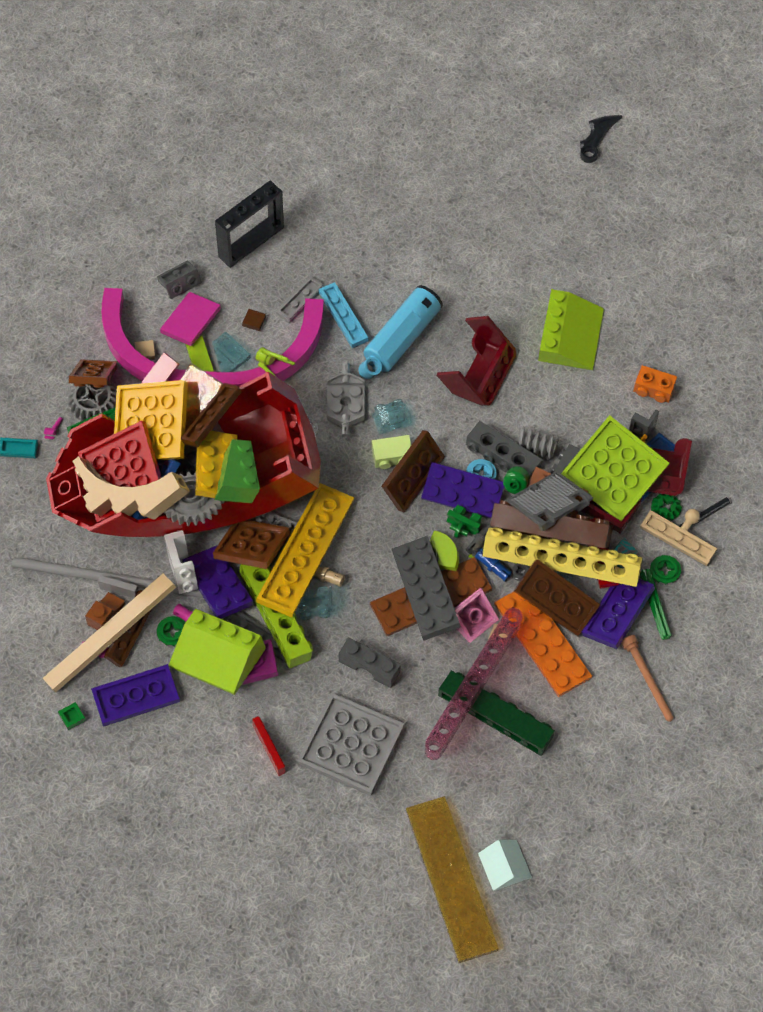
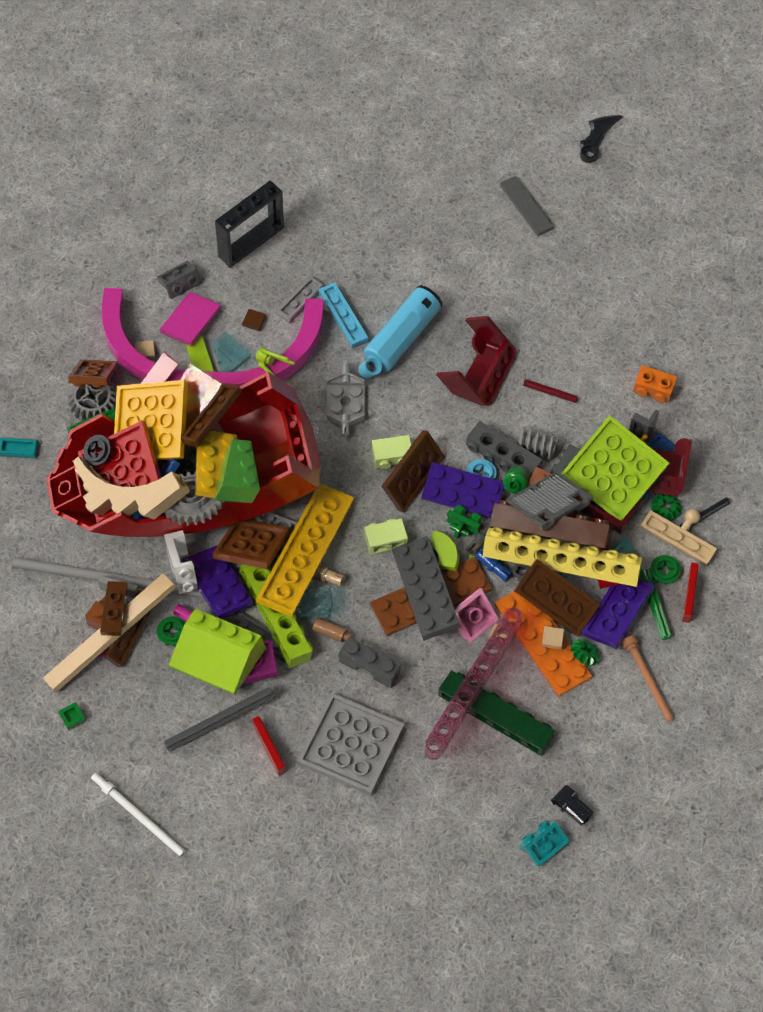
dark pink hand [44,417,63,439] -> none
dark purple plate [91,664,180,727] -> none
clear light blue cylinder [372,399,414,435] -> none
clear yellow plate [406,796,499,964] -> none
light aqua slope [478,840,532,891] -> none
lime slope [538,289,604,370] -> none
none -> black gear [83,435,112,466]
none -> white bar [91,772,186,857]
none -> reddish brown plate [100,581,128,636]
none -> dark grey axle [164,687,275,751]
none -> medium nougat cylinder [312,617,352,642]
none -> yellowish green brick [364,518,408,555]
none -> dark grey tile [500,176,553,237]
none -> teal bracket [518,820,570,867]
none -> dark red bar [523,379,578,403]
none -> tan tile [541,626,564,650]
none -> black piece [551,785,593,826]
none -> green gear [571,638,601,666]
none -> red tile [682,562,699,623]

